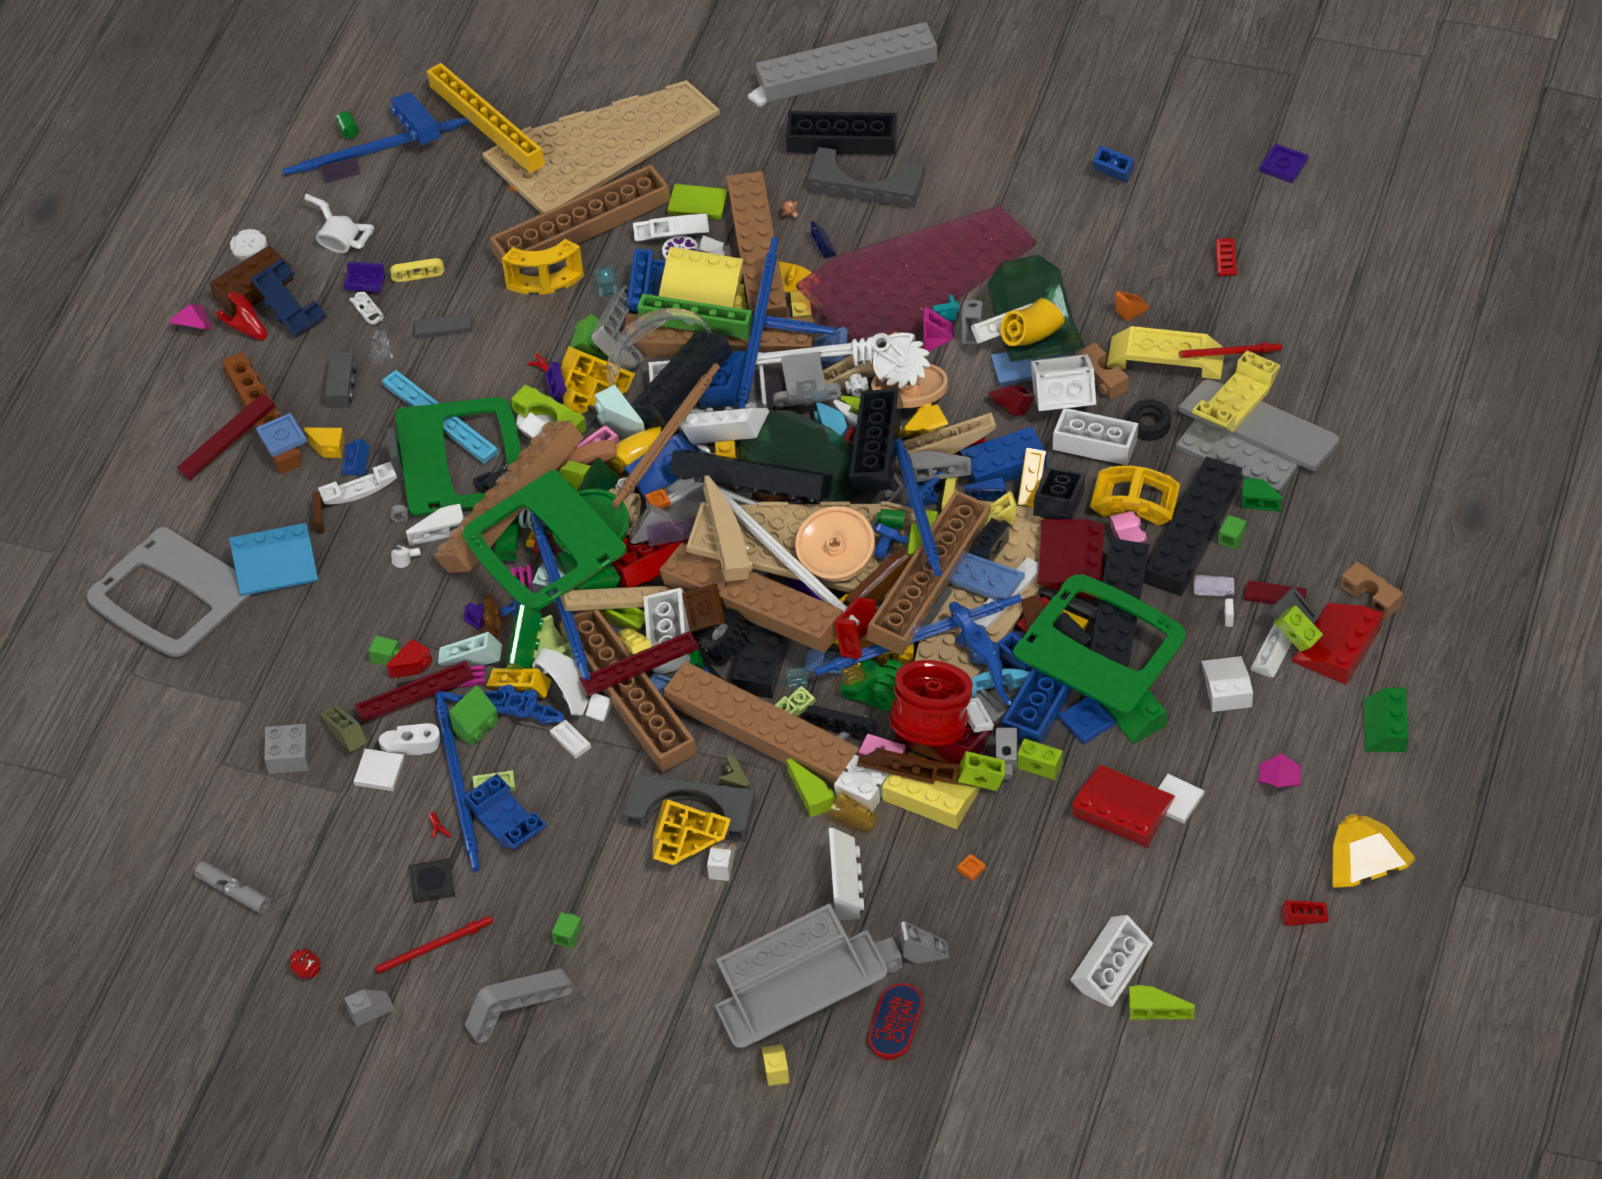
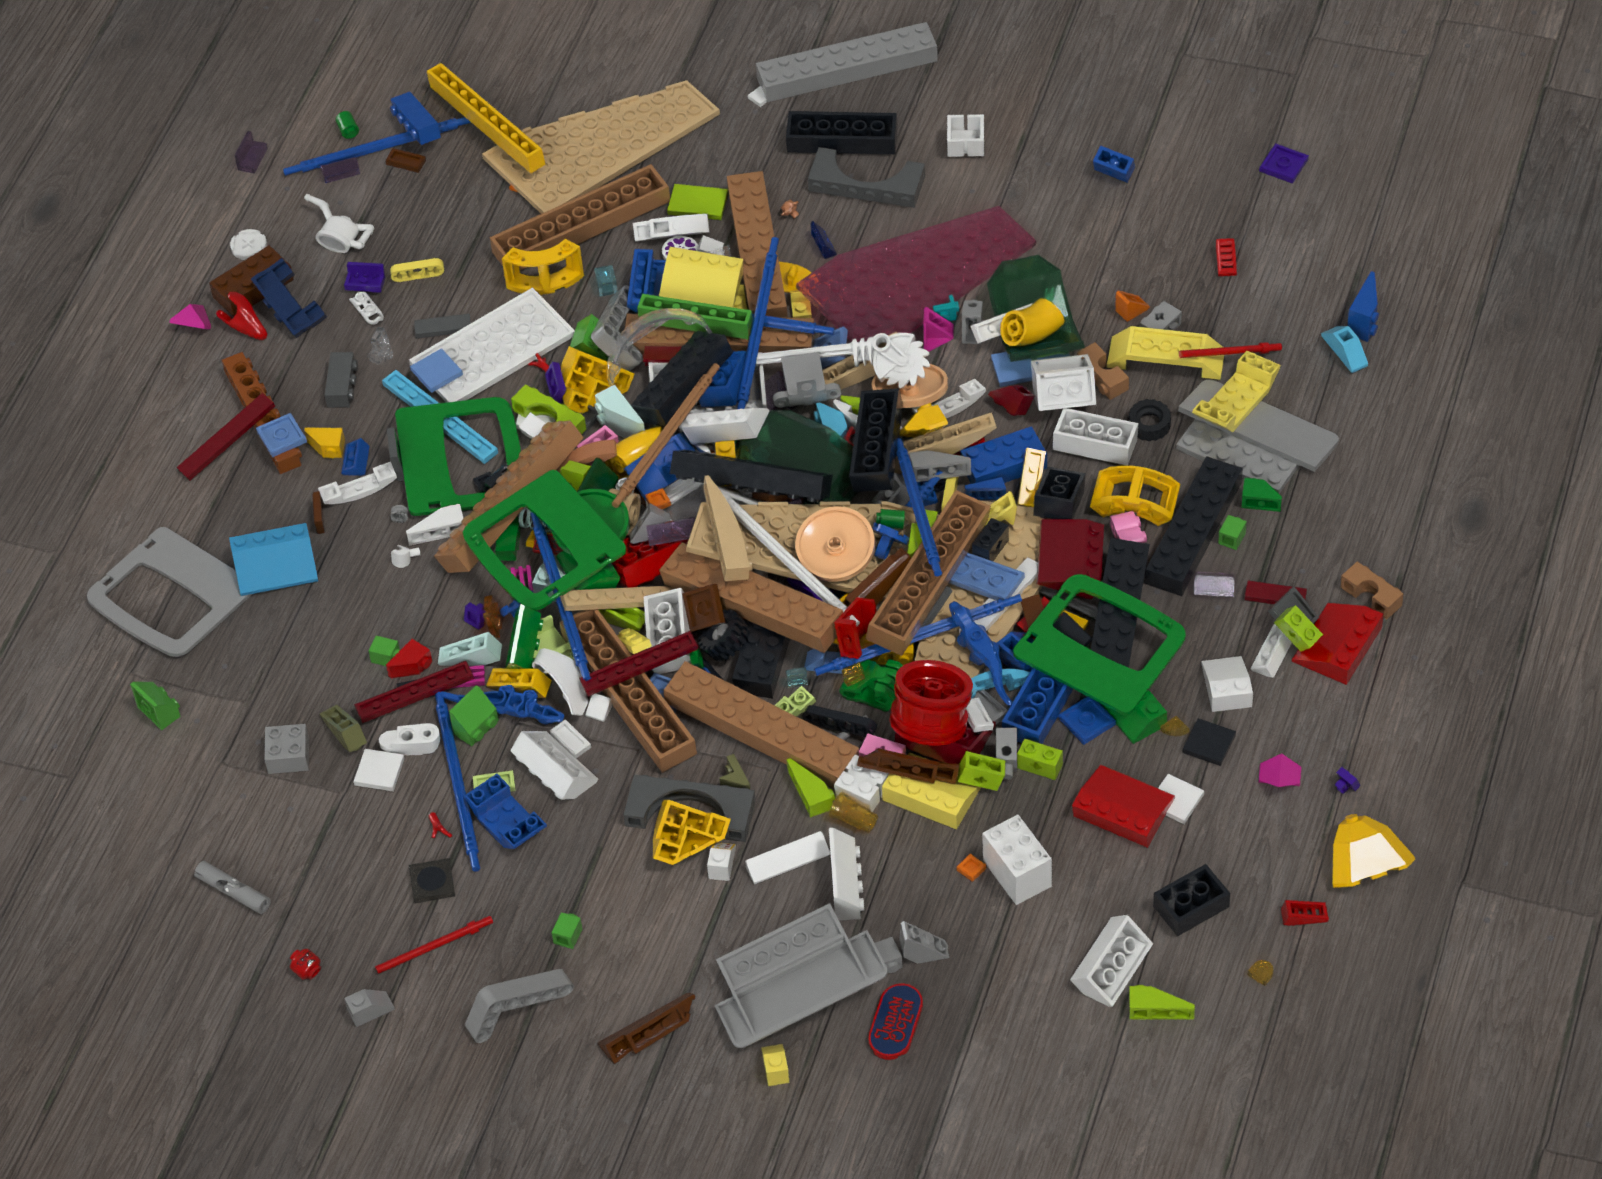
white gear [845,374,869,397] -> none
white tile [1224,599,1234,627] -> none
green slope [1363,687,1408,752] -> none
none -> bright green slope [130,682,181,730]
none -> clear purple panel [235,131,268,174]
none -> reddish brown tile [385,148,426,173]
none -> white plate [409,288,575,403]
none -> medium blue tile [410,348,463,393]
none -> white slope [510,731,598,800]
none -> reddish brown wedge [598,993,695,1064]
none -> dark red panel [643,346,682,366]
none -> white slope [745,831,831,885]
none -> white slope [912,379,986,418]
none -> white piece [947,115,984,157]
none -> white container [982,815,1052,905]
none -> light grey brick [1139,301,1182,331]
none -> black brick [1153,864,1230,936]
none -> clear yellow tile [1160,716,1189,736]
none -> black tile [1183,718,1236,766]
none -> clear yellow tile [1248,960,1273,986]
none -> medium azure slope [1321,326,1368,373]
none -> dark purple tile [1335,767,1361,794]
none -> blue slope [1347,271,1379,342]

